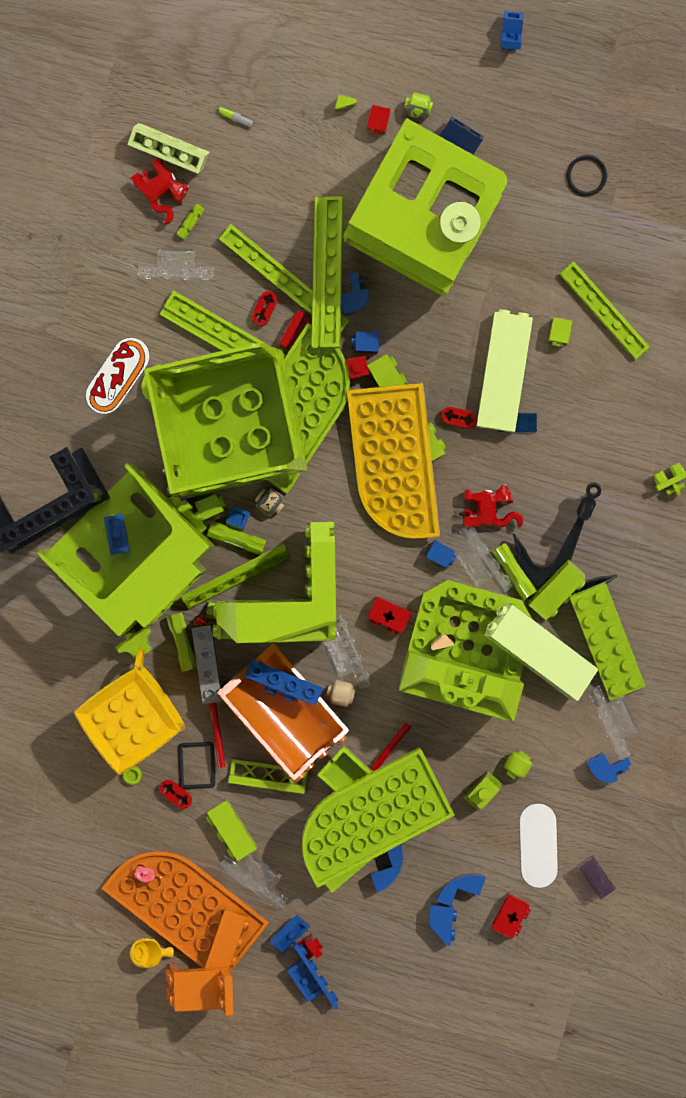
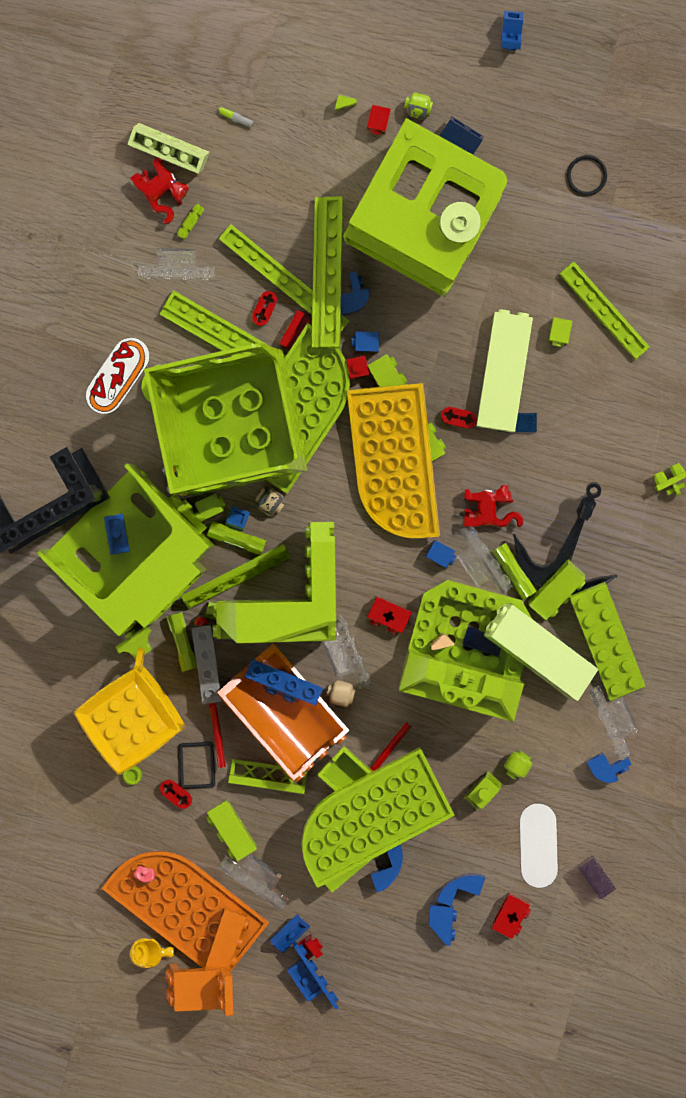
none -> tile [462,627,501,657]

